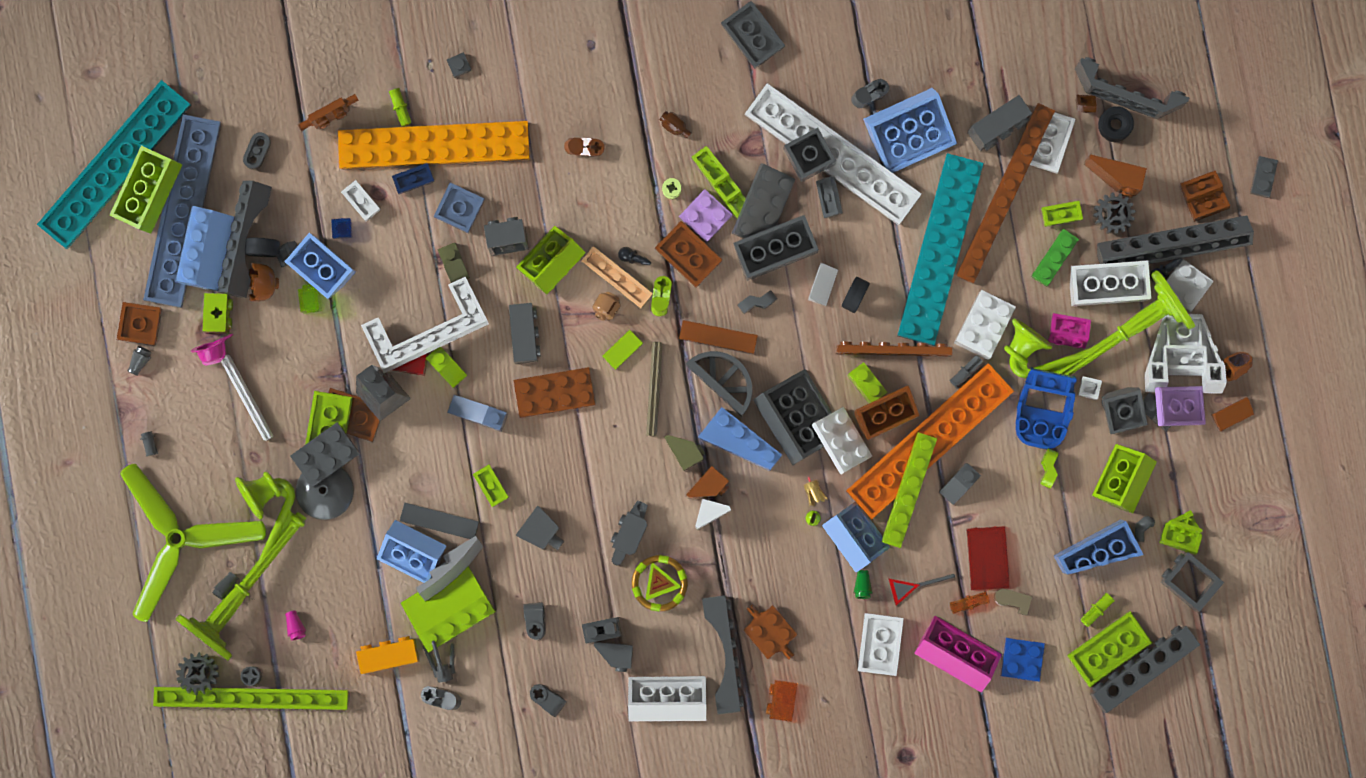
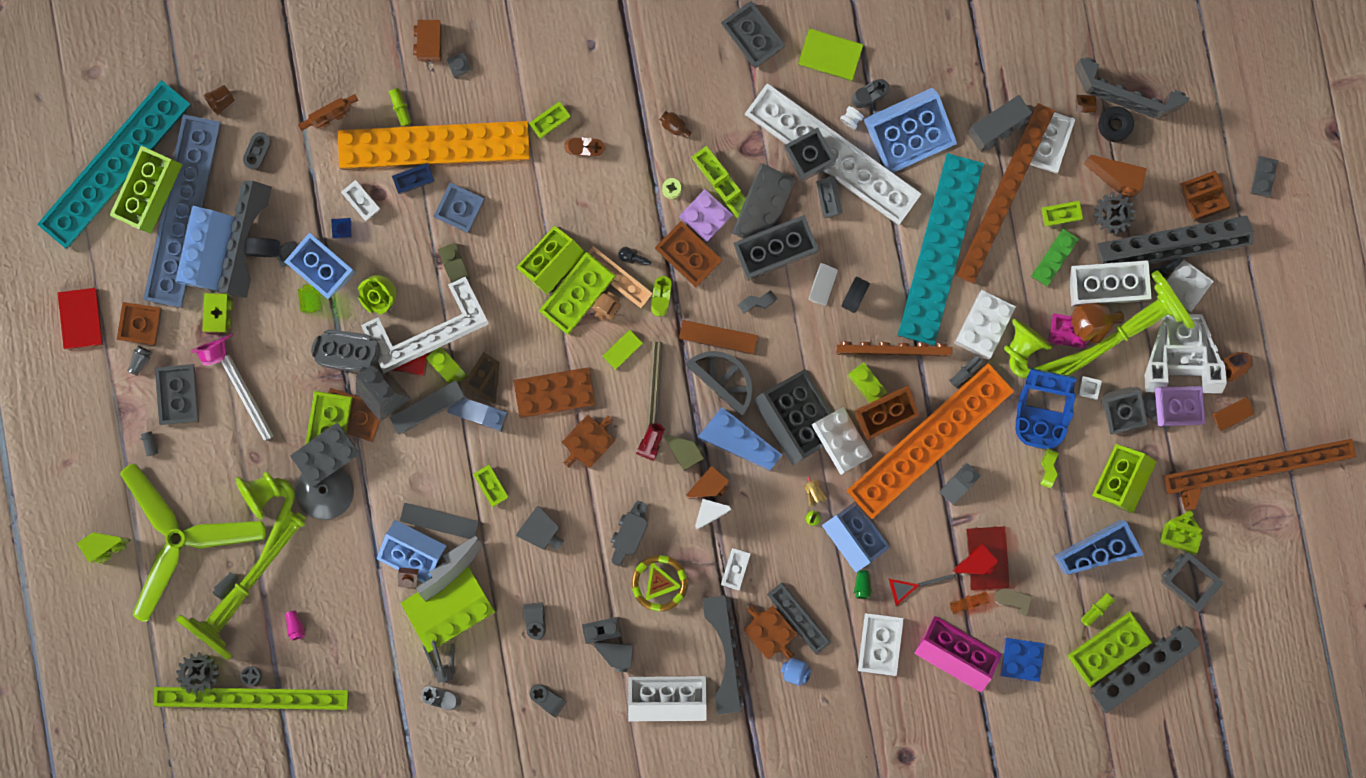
dark orange cylinder [248,263,279,302] -> none
light orange brick [356,636,420,674] -> none
dark grey brick [484,217,529,256] -> none
dark grey brick [509,303,541,364] -> none
clear orange bracket [766,680,798,722] -> none
lime plate [881,432,937,548] -> none
dark grey arm [1135,516,1155,542] -> none
none -> red tile [57,288,103,350]
none -> lime slope [77,532,130,564]
none -> dark grey plate [155,364,199,425]
none -> reddish brown piece [203,85,235,116]
none -> dark grey tile [311,329,380,373]
none -> lime cylinder [358,275,397,314]
none -> dark grey tile [390,380,466,435]
none -> reddish brown plate [398,567,419,589]
none -> dark orange brick [413,20,442,61]
none -> dark brown wing [463,352,500,404]
none -> lime plate [529,101,571,139]
none -> lime tile [539,252,616,335]
none -> dark orange plate [561,414,616,468]
none -> dark red piece [636,422,665,462]
none -> white plate [721,548,750,591]
none -> dark grey tile [767,582,831,654]
none -> medium blue head [781,658,811,686]
none -> lime tile [798,28,863,81]
none -> white wheel [840,106,864,130]
none -> red slope [952,544,998,575]
none -> dark orange piece [1071,303,1124,343]
none -> dark orange plate [1163,439,1356,494]
none -> dark orange slope [1181,488,1202,511]

